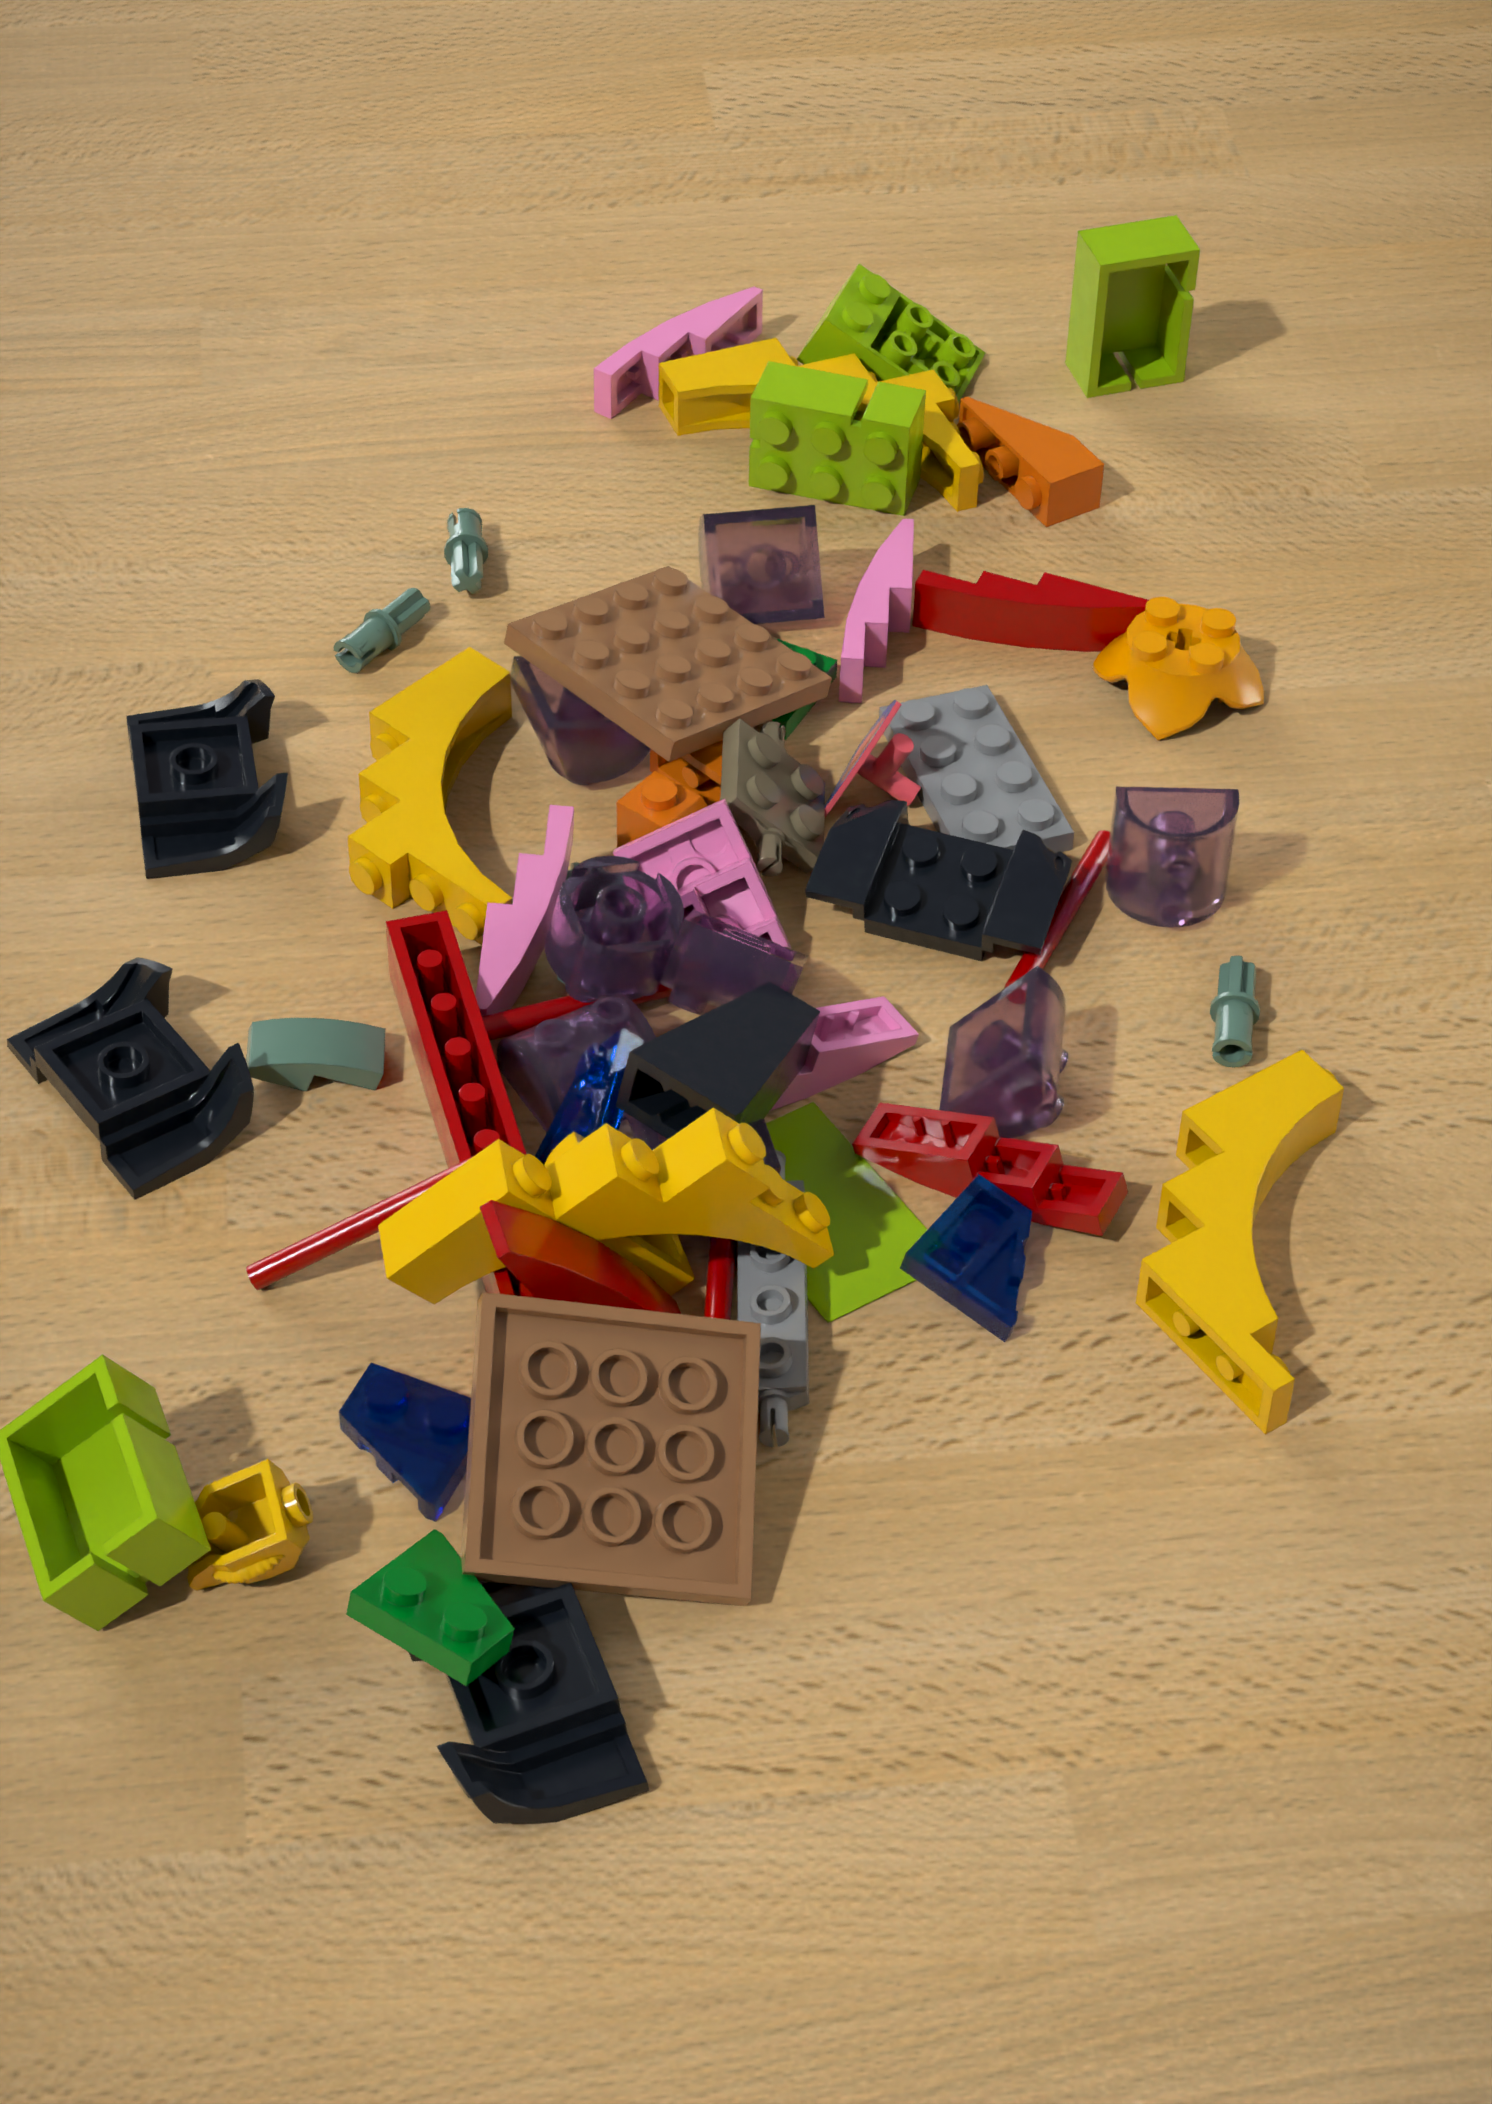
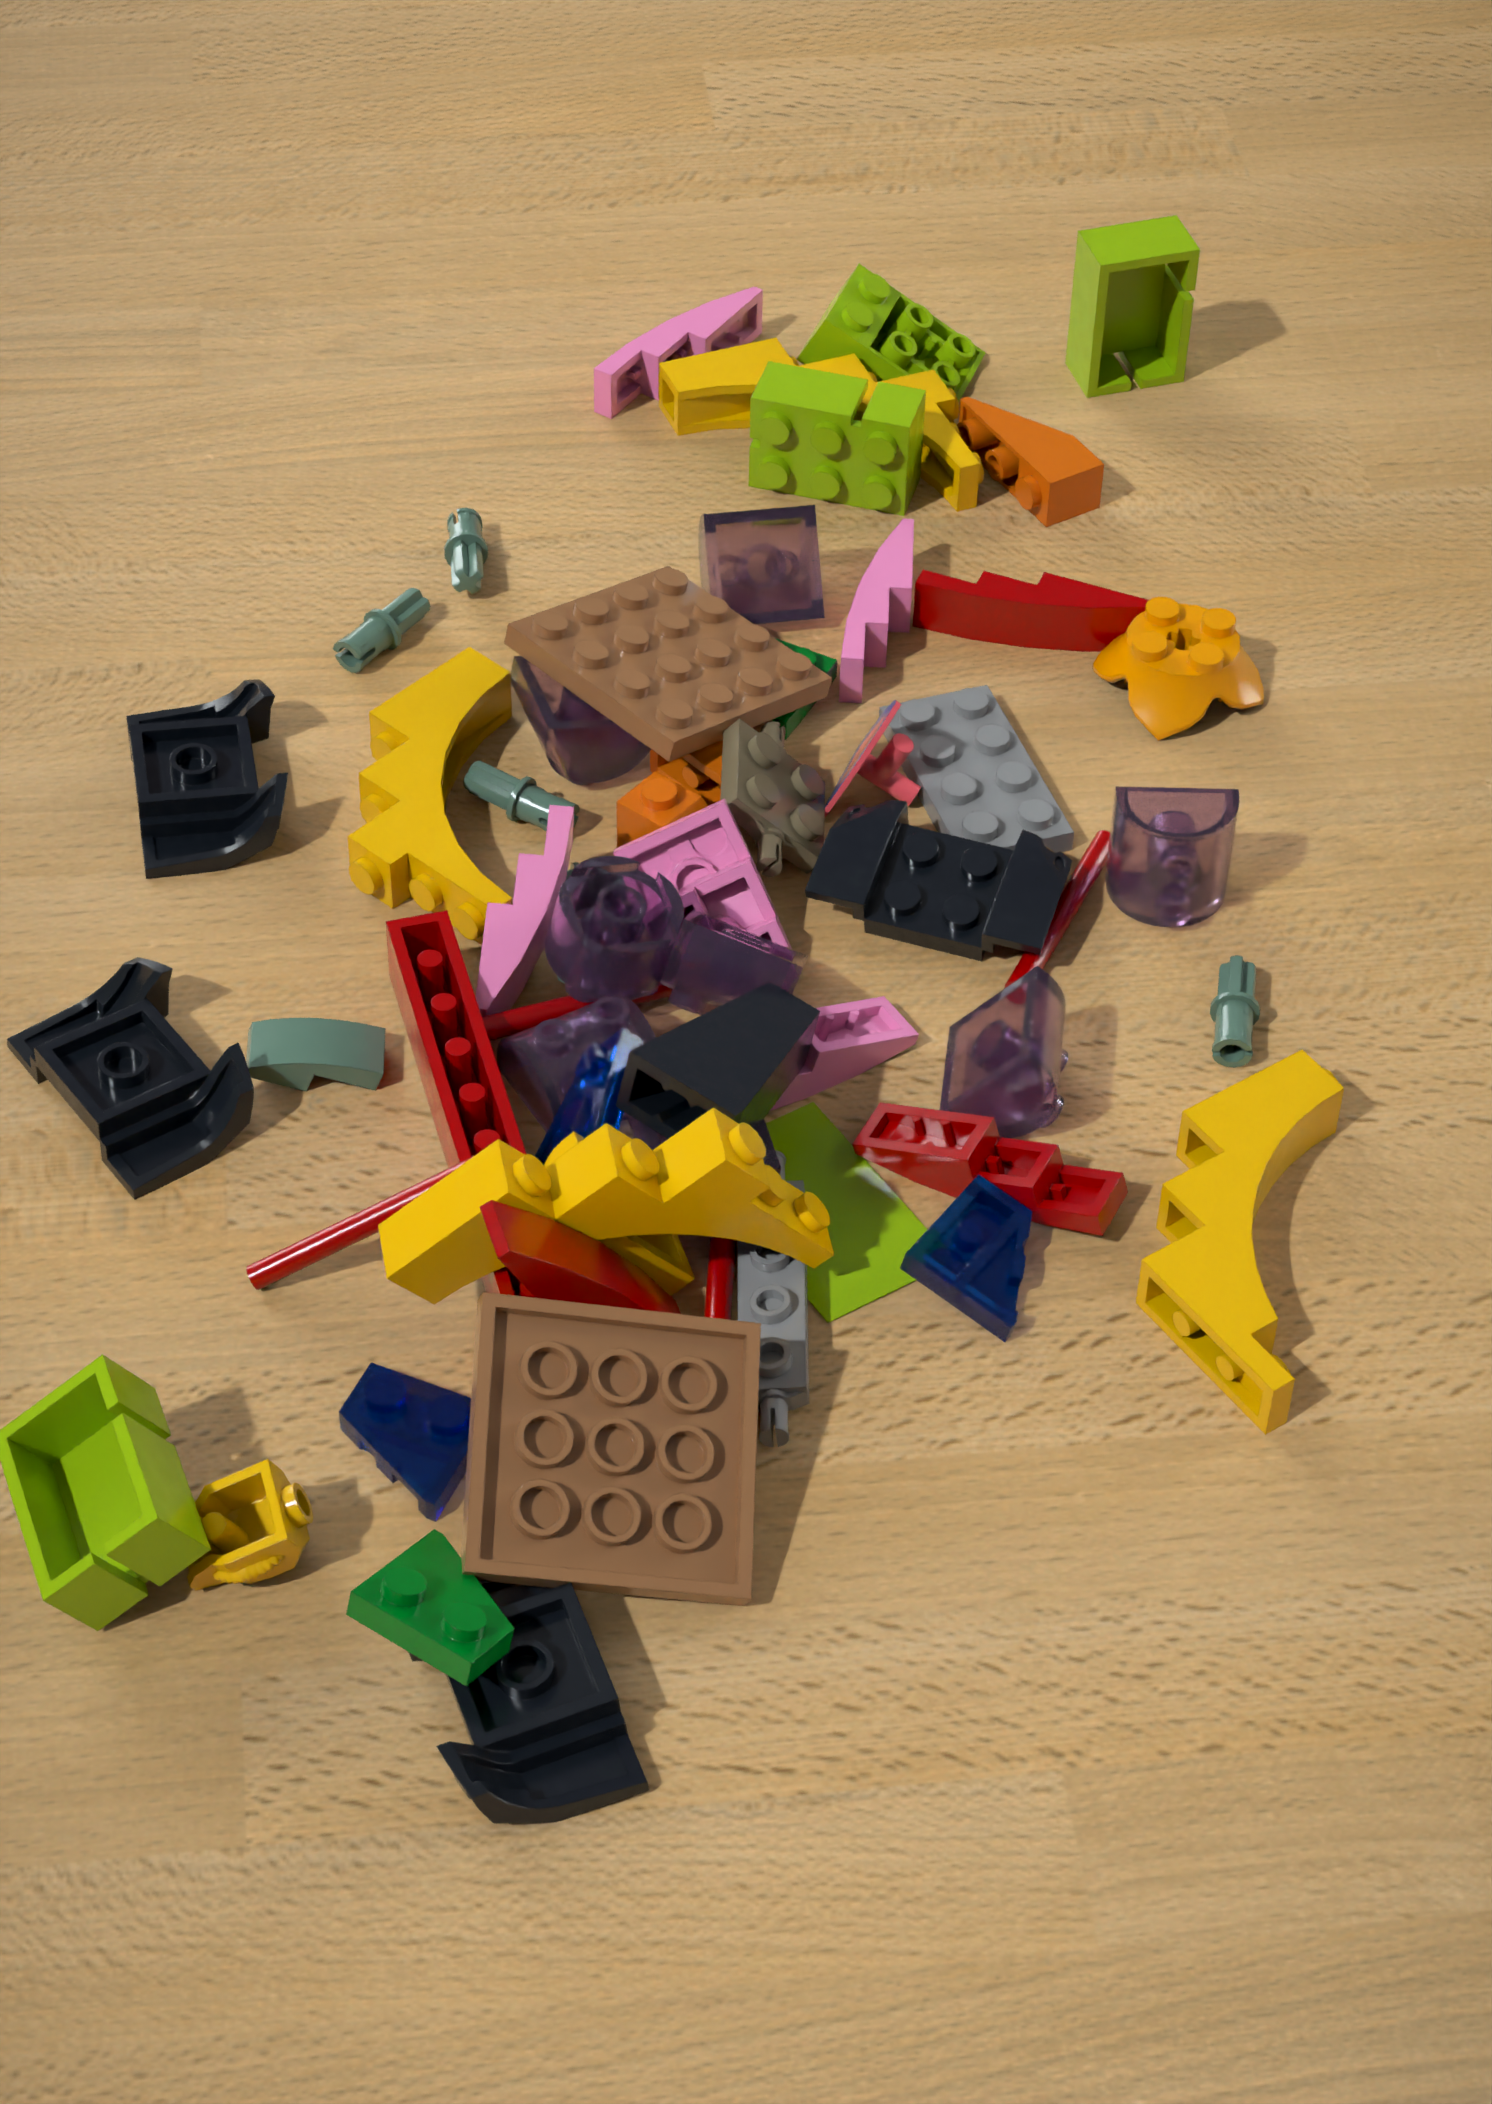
none -> sand green axle [463,761,580,831]

